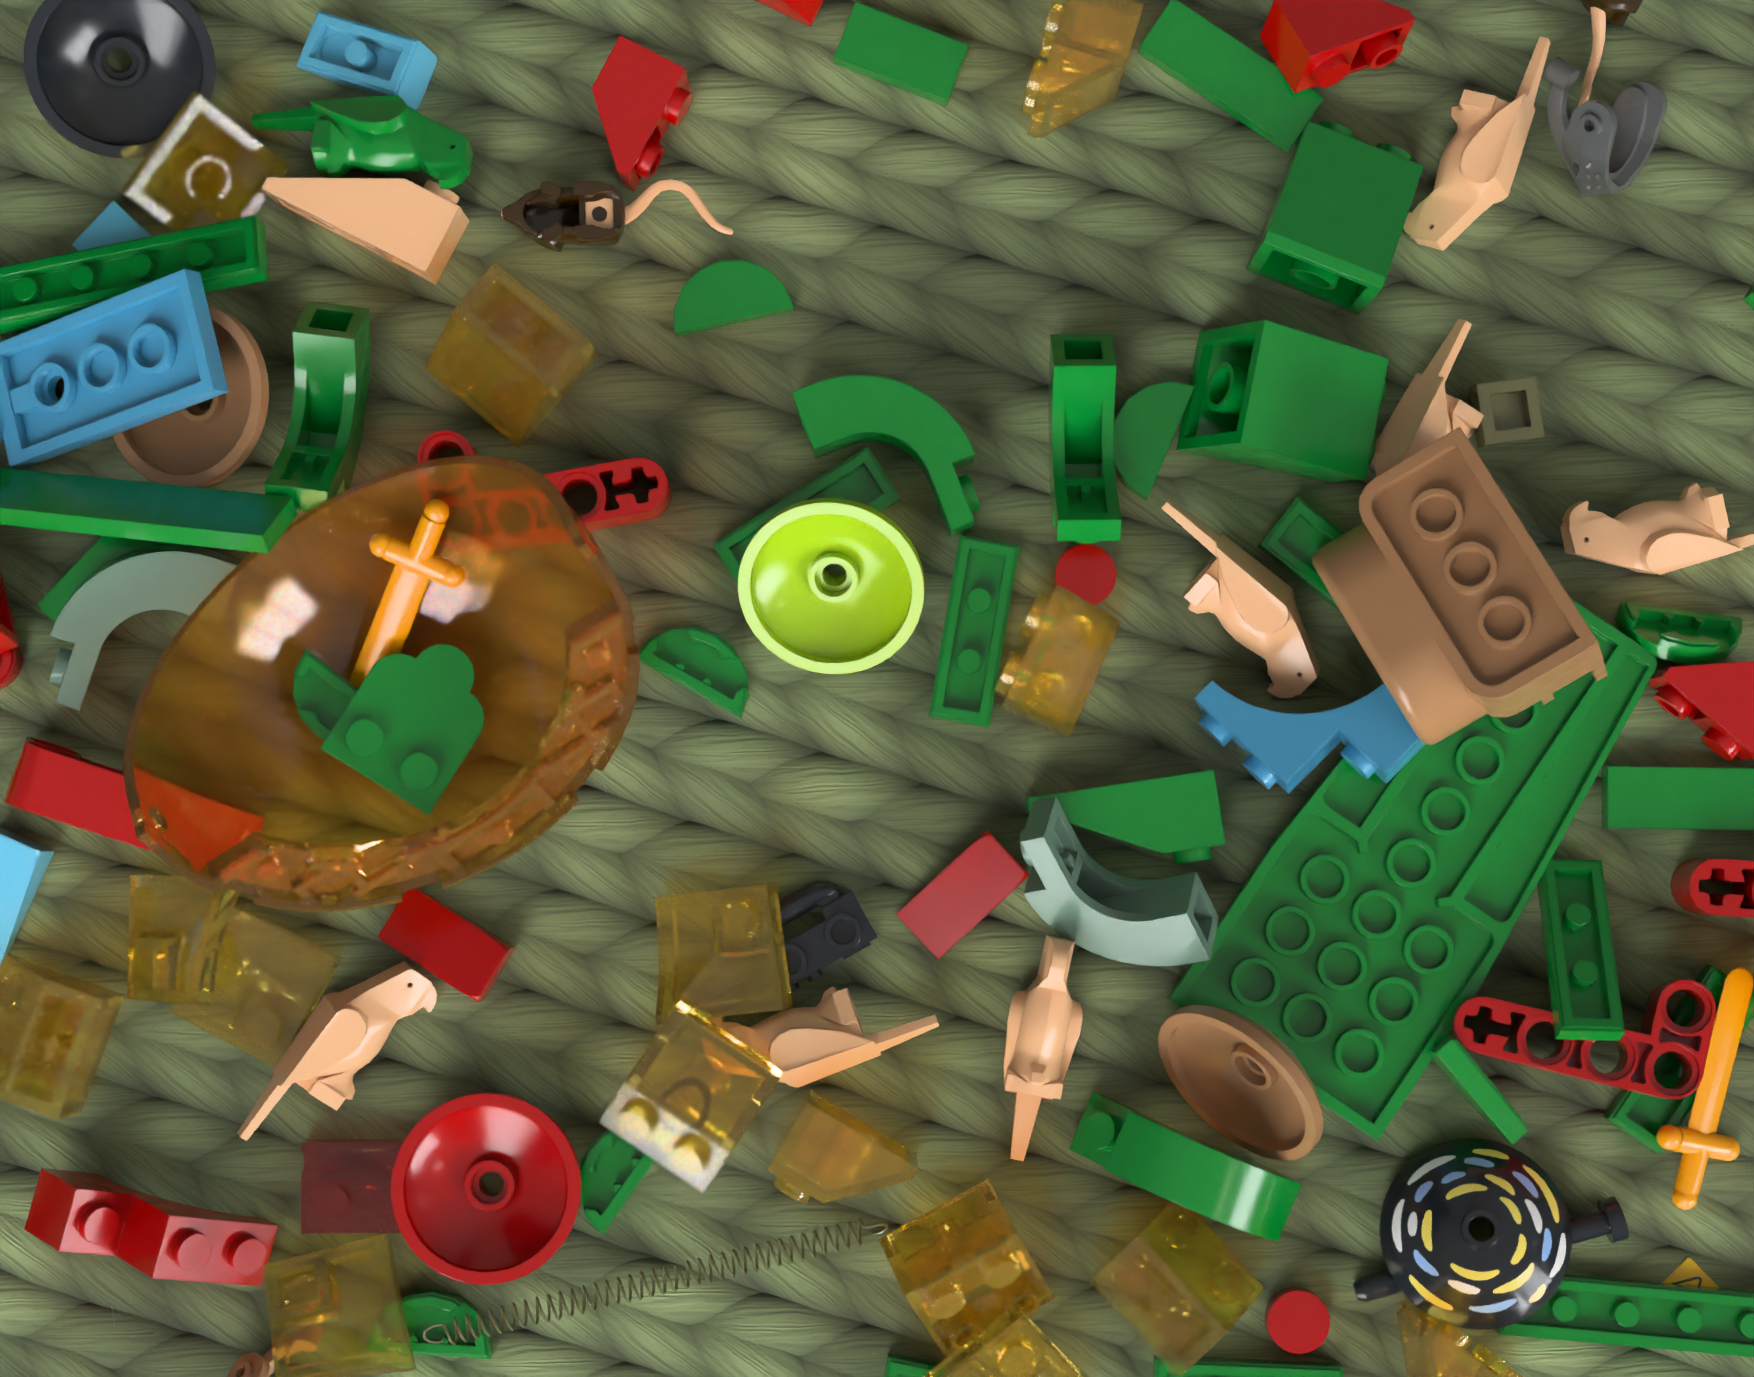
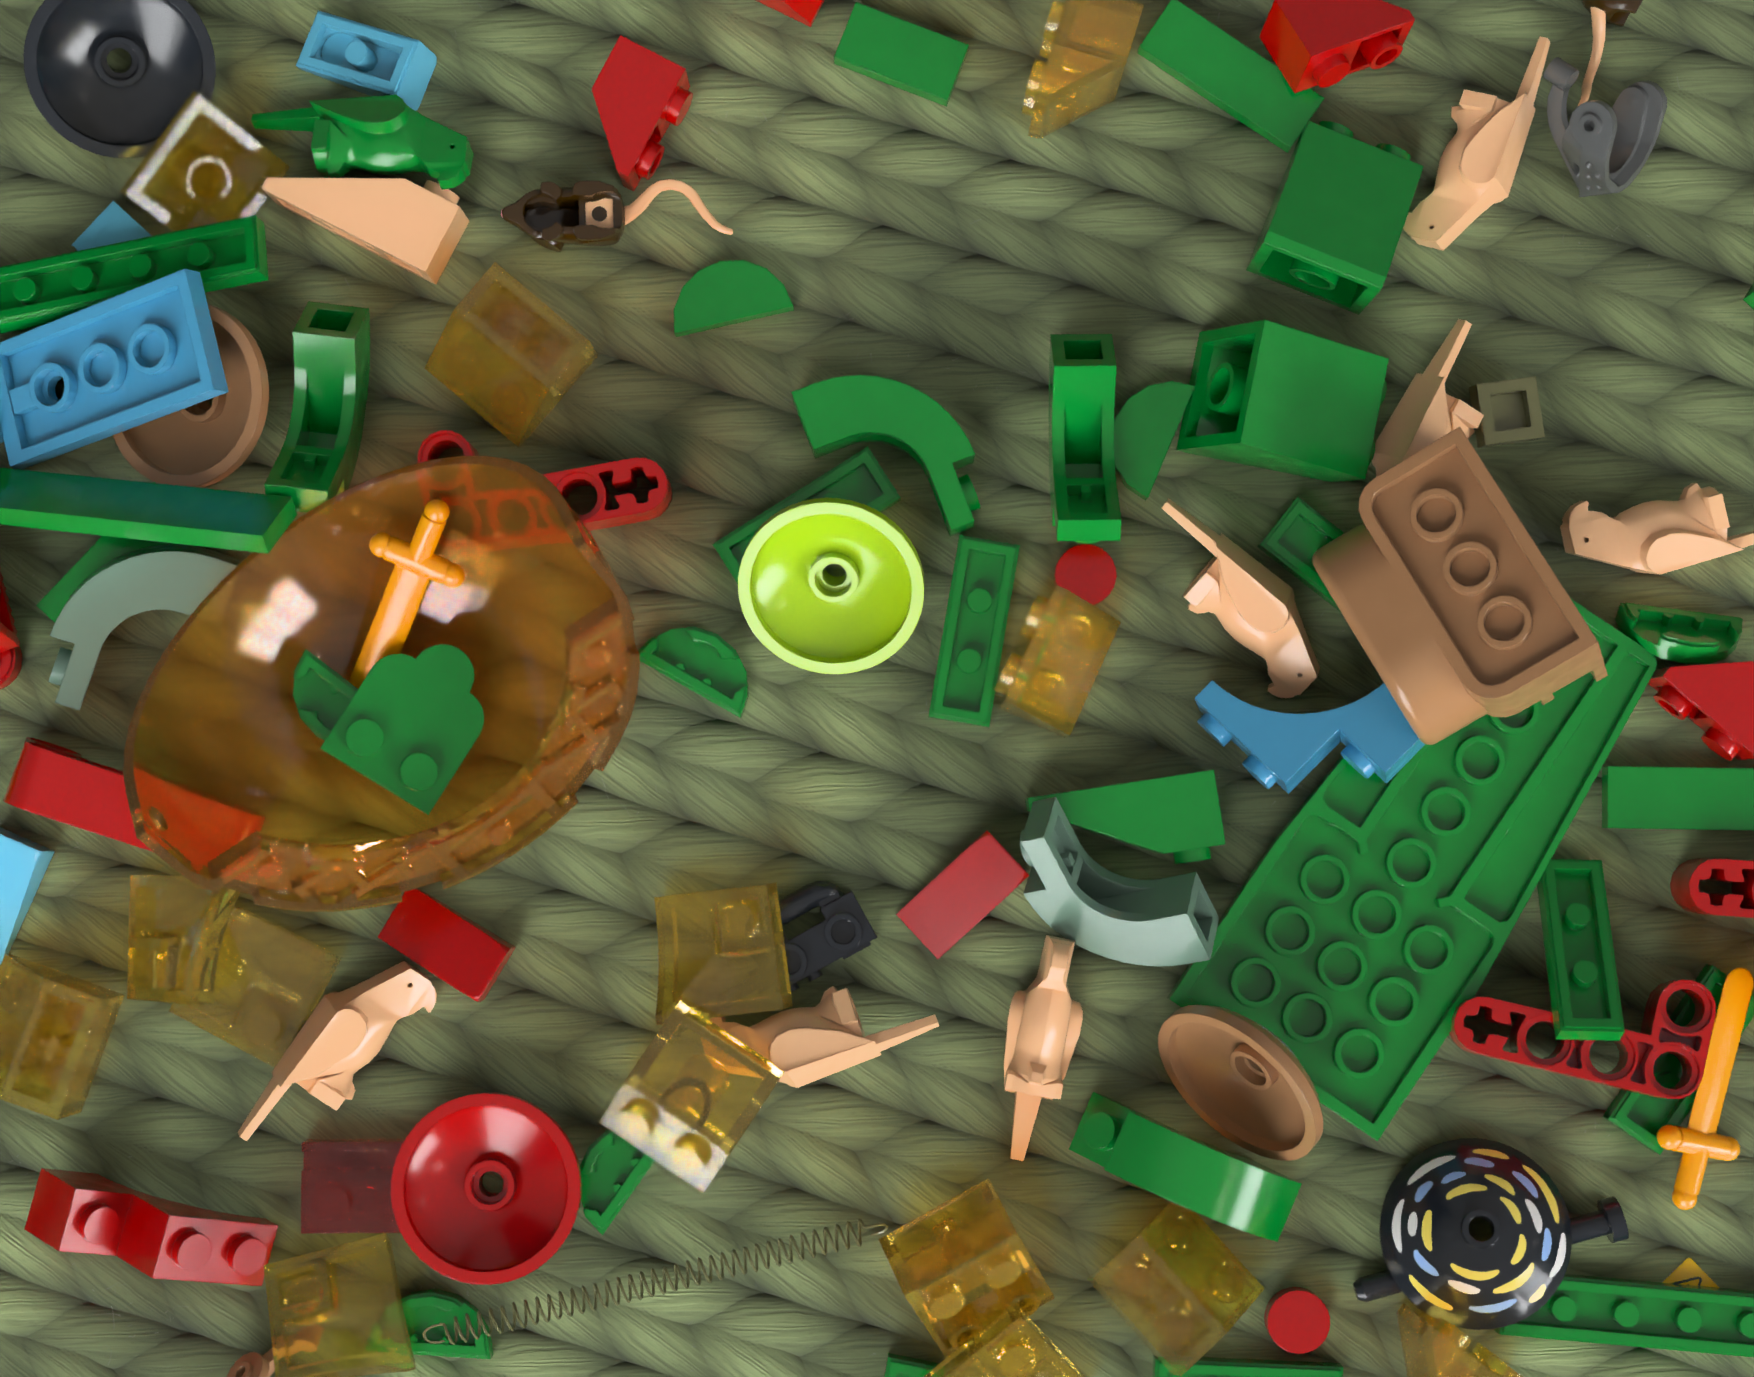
clear yellow slope [768,1090,919,1204] -> none
green tile [1431,1037,1529,1145] -> none

